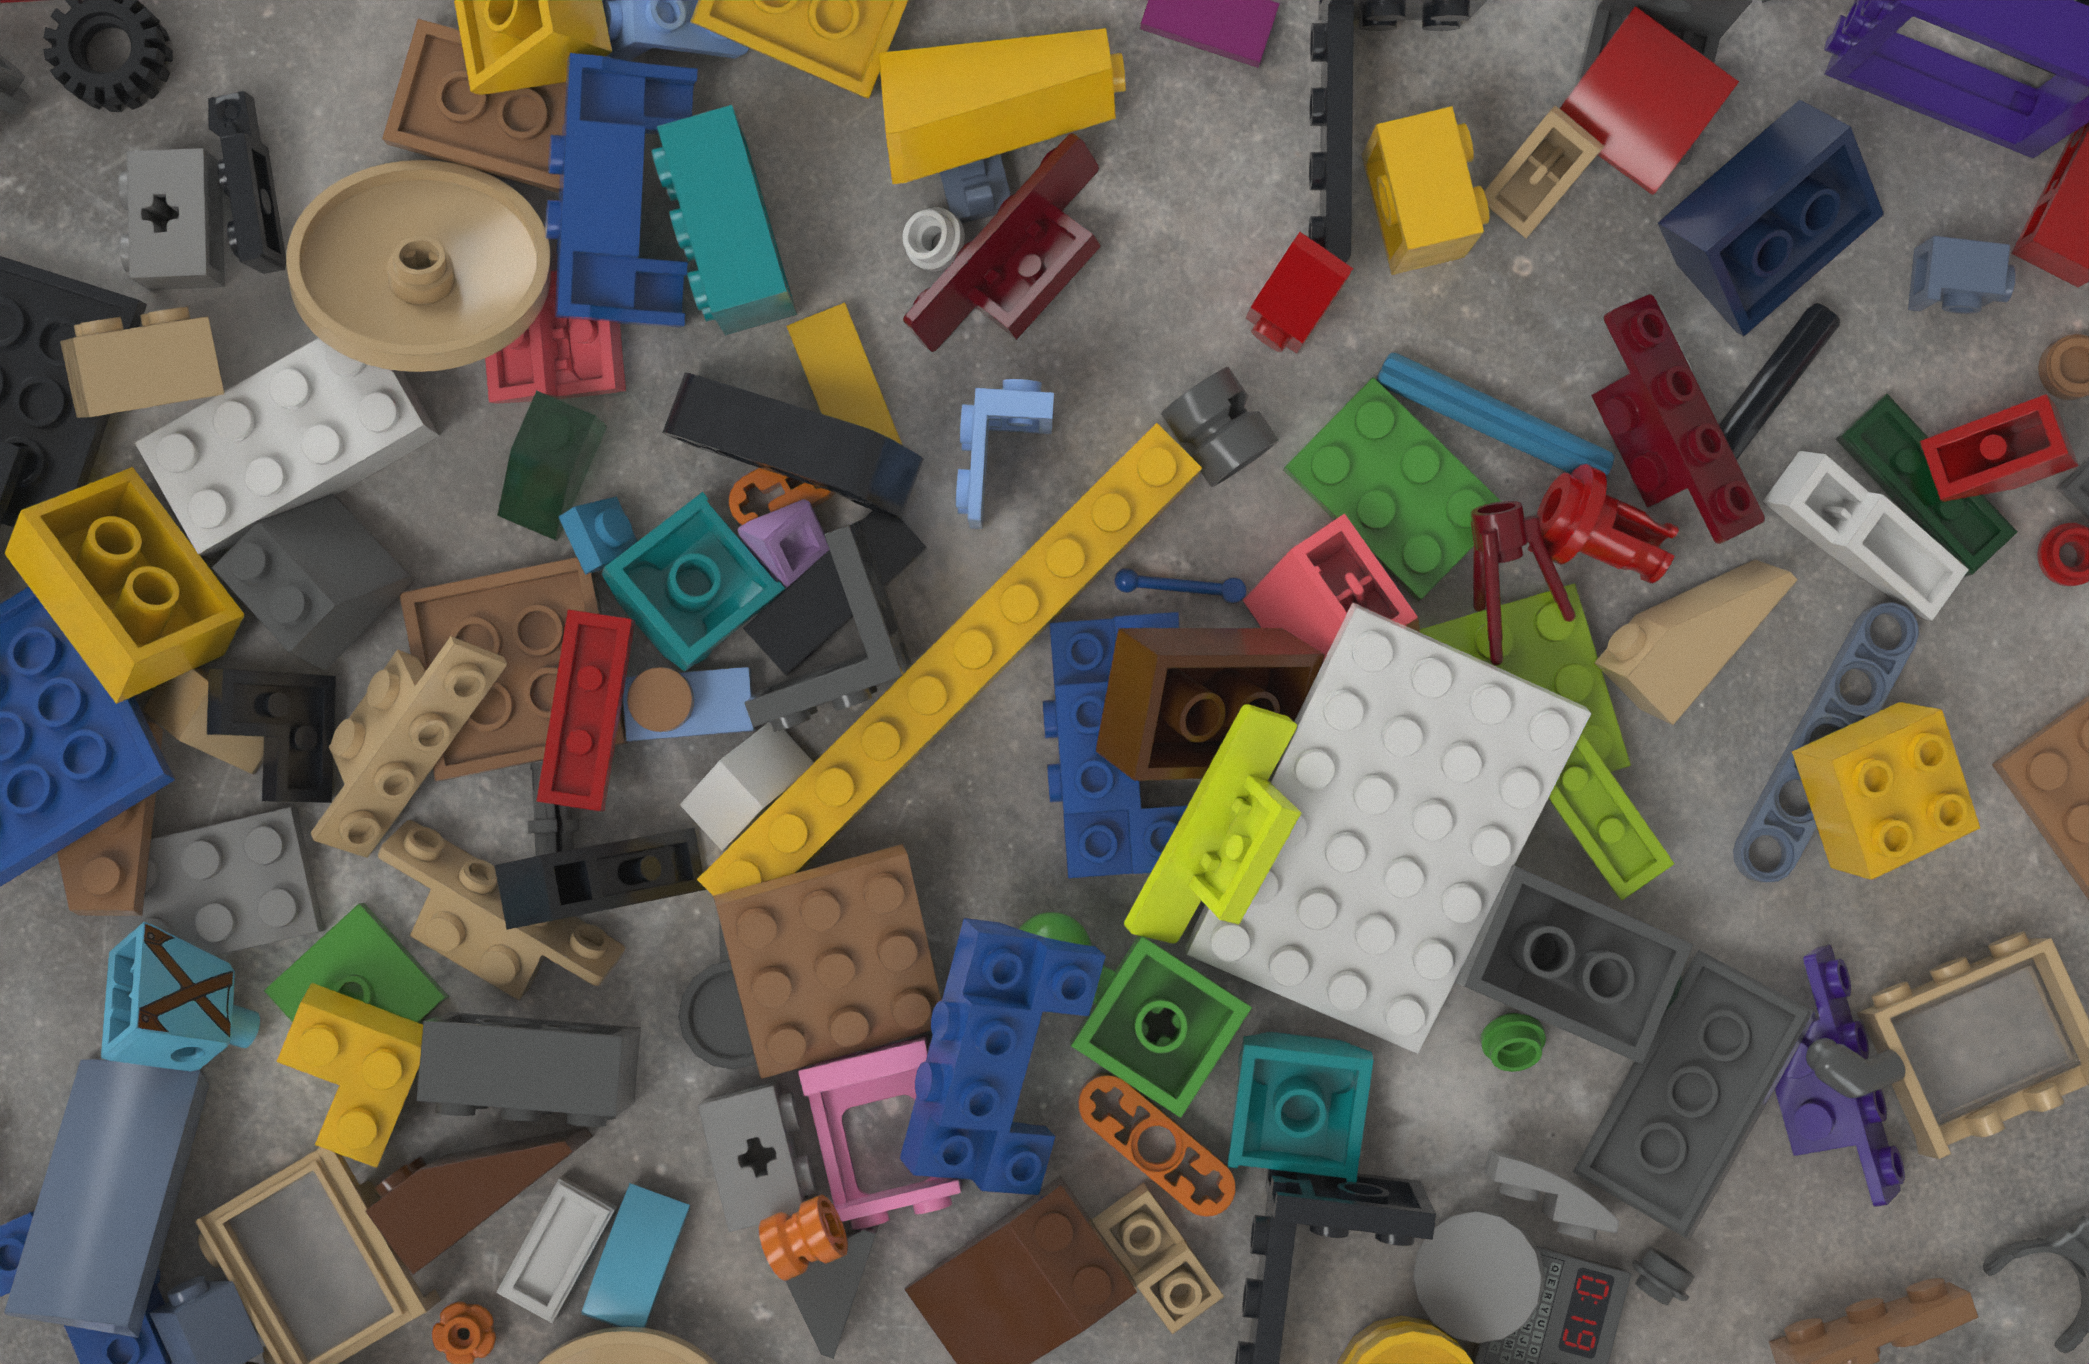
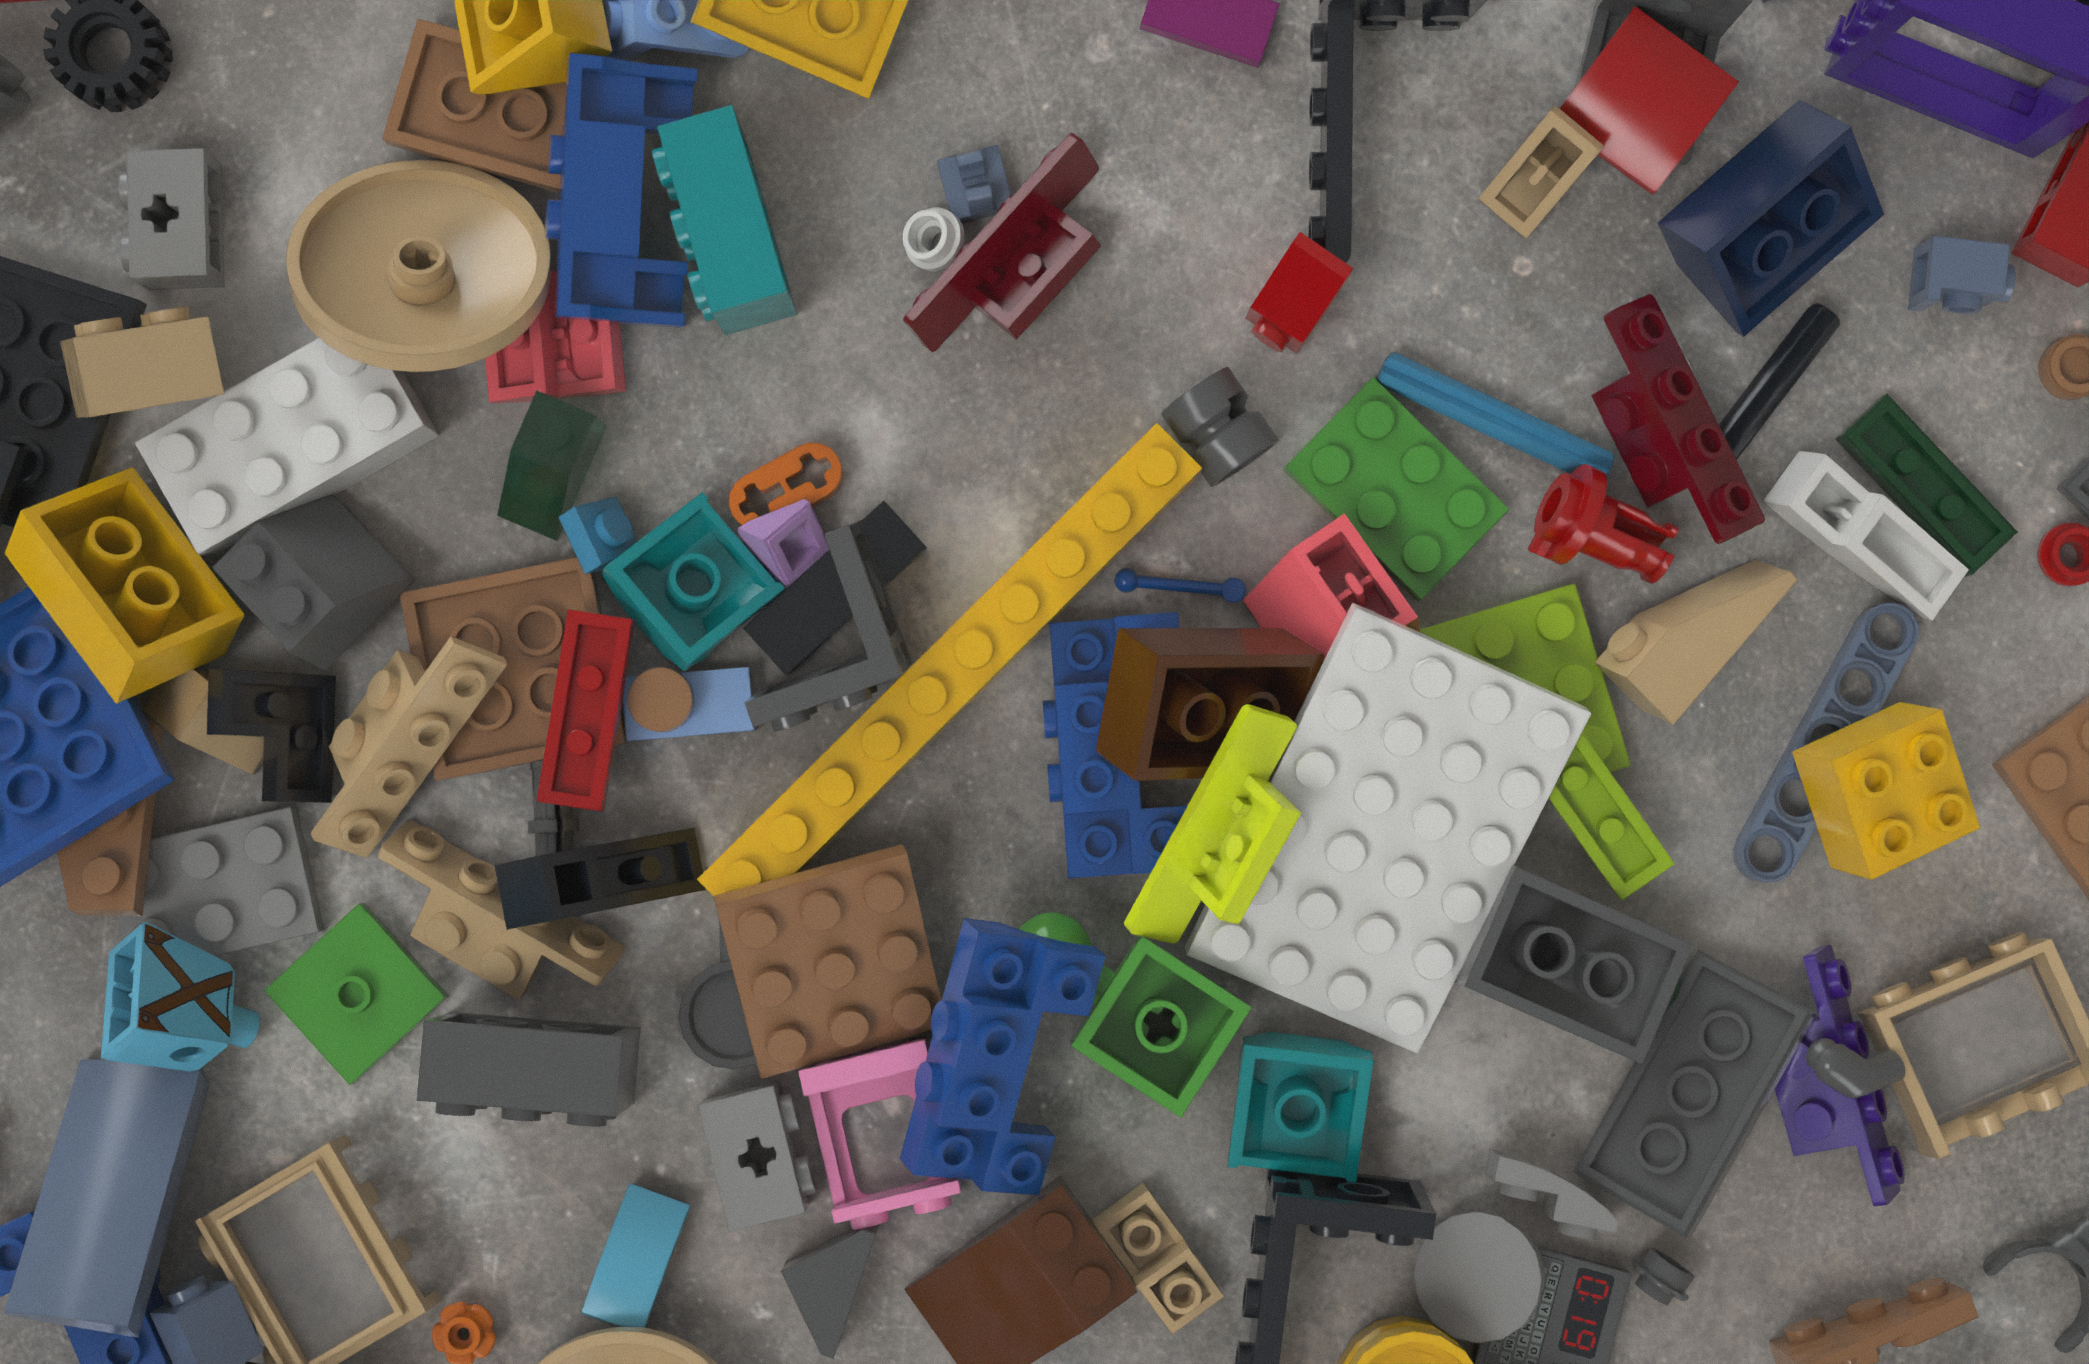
black hinge [208,91,286,274] -> none
yellow brick [276,983,423,1168] -> none
reddish brown slope [365,1127,593,1275] -> none
white tile [496,1176,618,1323] -> none
black beam [662,373,924,519] -> none
white slope [680,722,814,851] -> none
orange wheel [759,1194,848,1281] -> none
yellow tile [786,302,902,445] -> none
yellow slope [879,28,1126,184] -> none
light blue bracket [956,379,1054,530] -> none
orange beam [1078,1073,1236,1217] -> none
yellow brick [1361,106,1489,275] -> none
dark red plant [1471,501,1576,666] -> none
bright green plate [1480,1013,1546,1072] -> none
red slope [1920,394,2079,502] -> none

